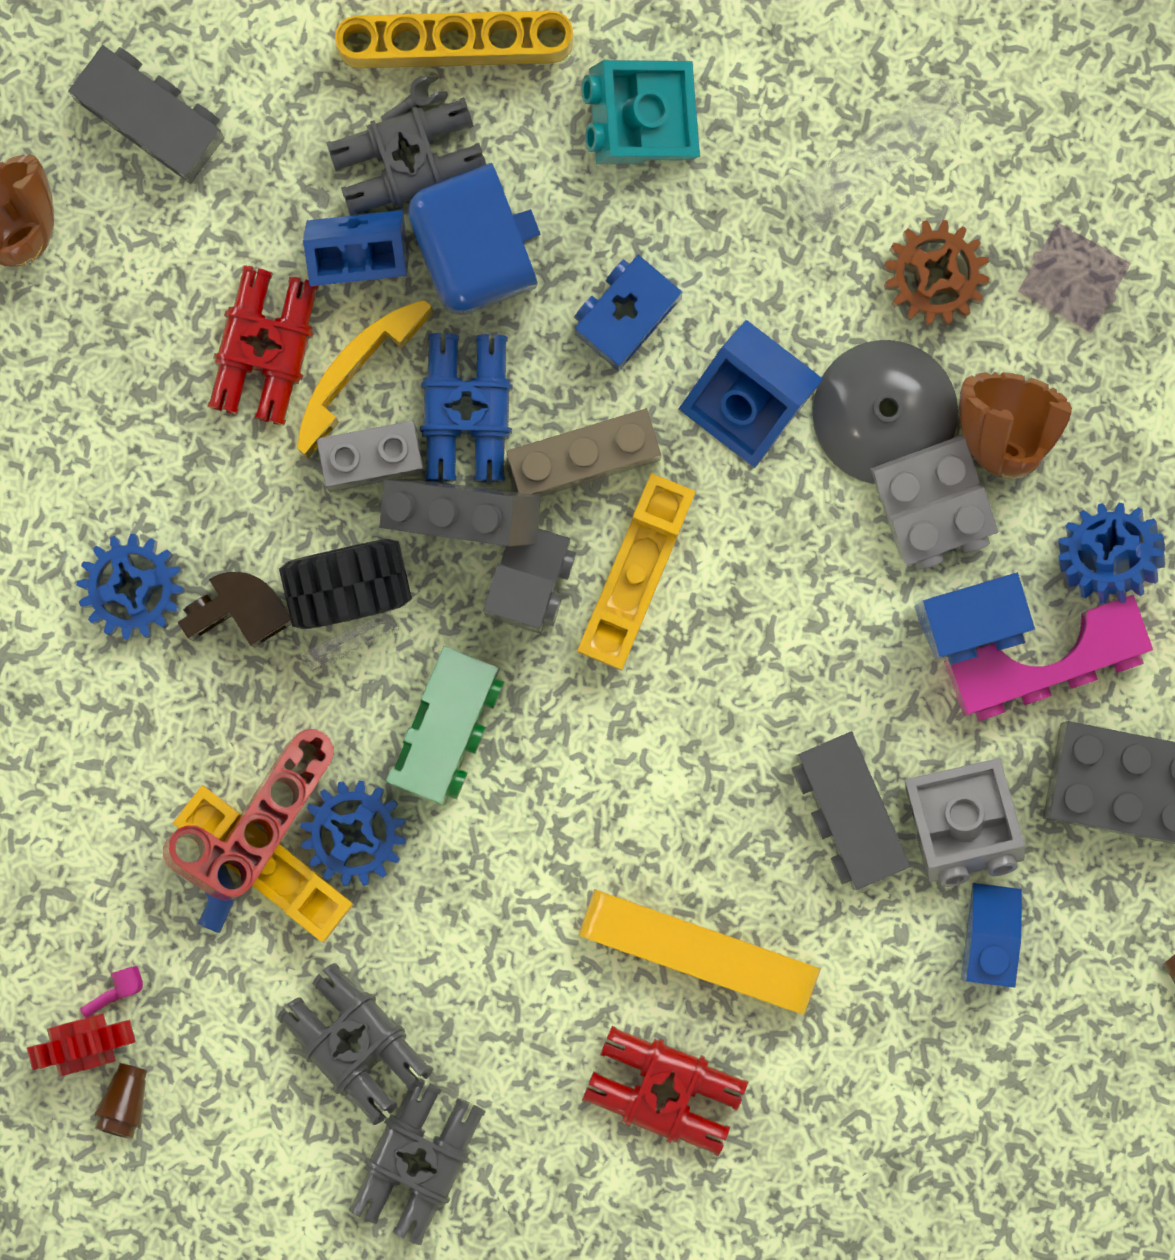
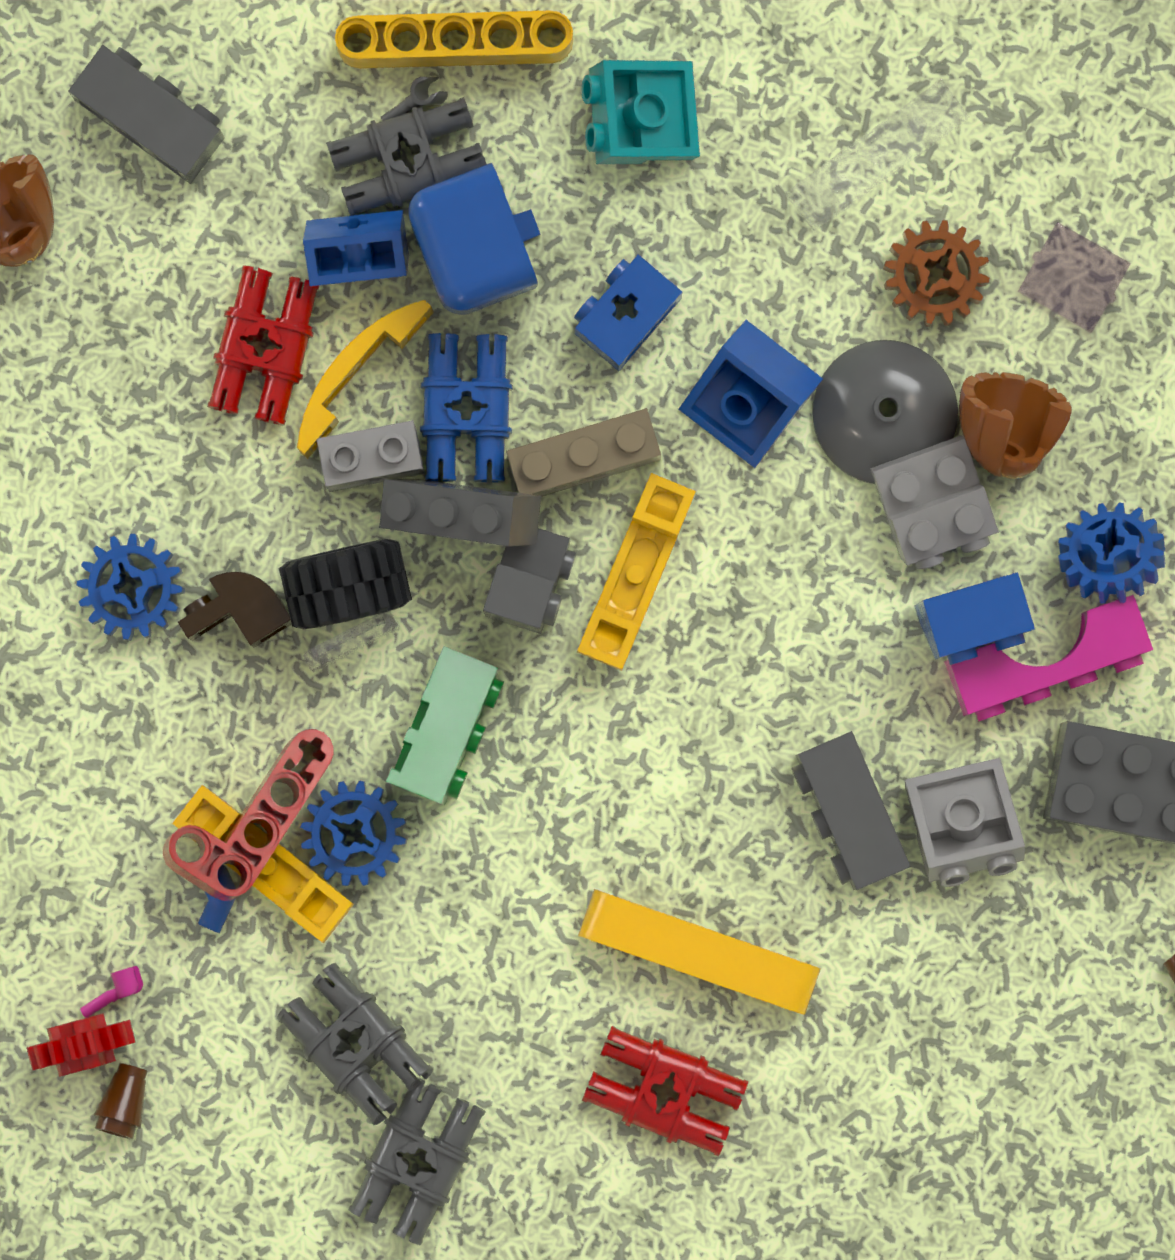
blue slope [961,883,1022,988] -> none

